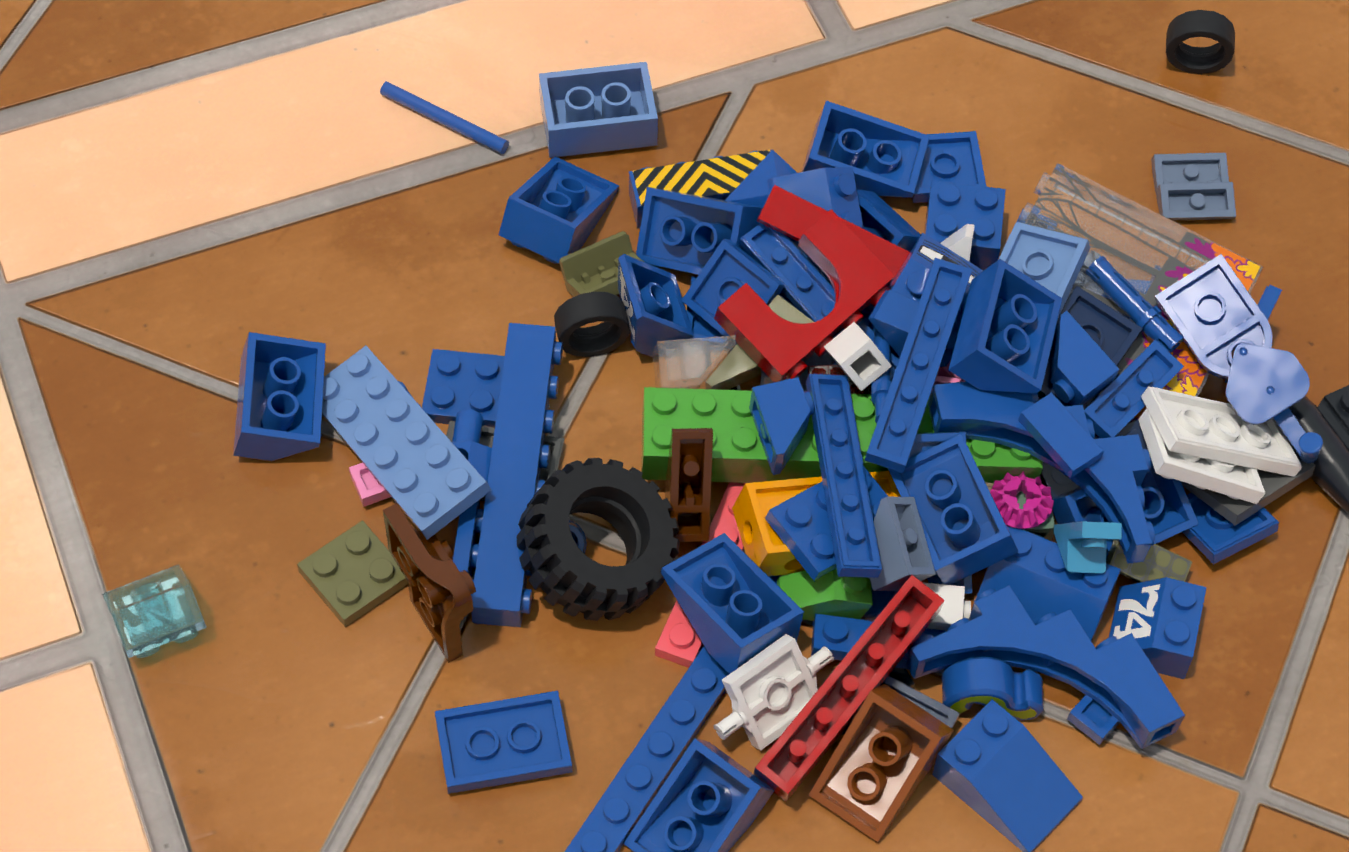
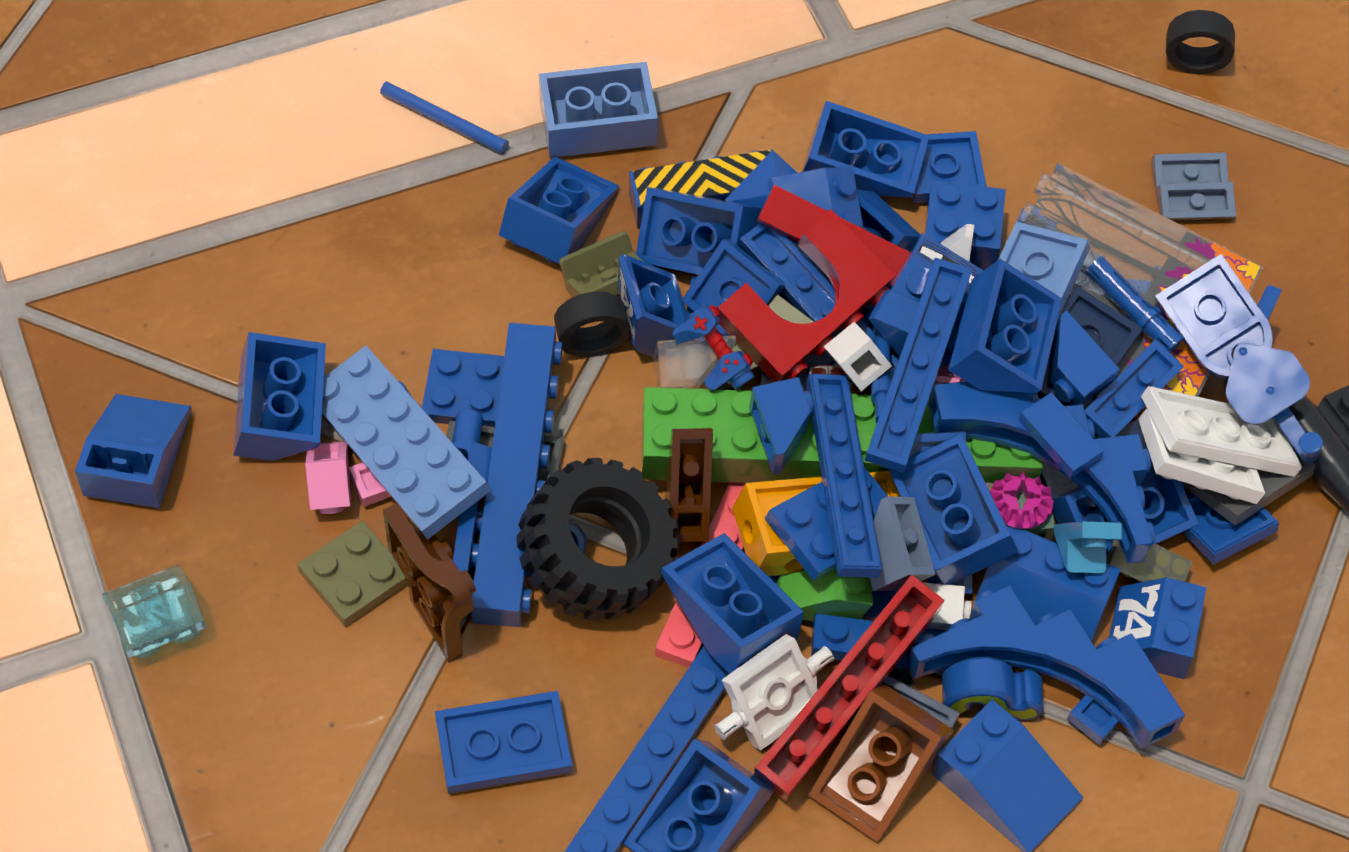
none -> blue slope [75,394,192,508]
none -> bright pink slope [305,441,351,514]
none -> blue piece [672,304,755,390]

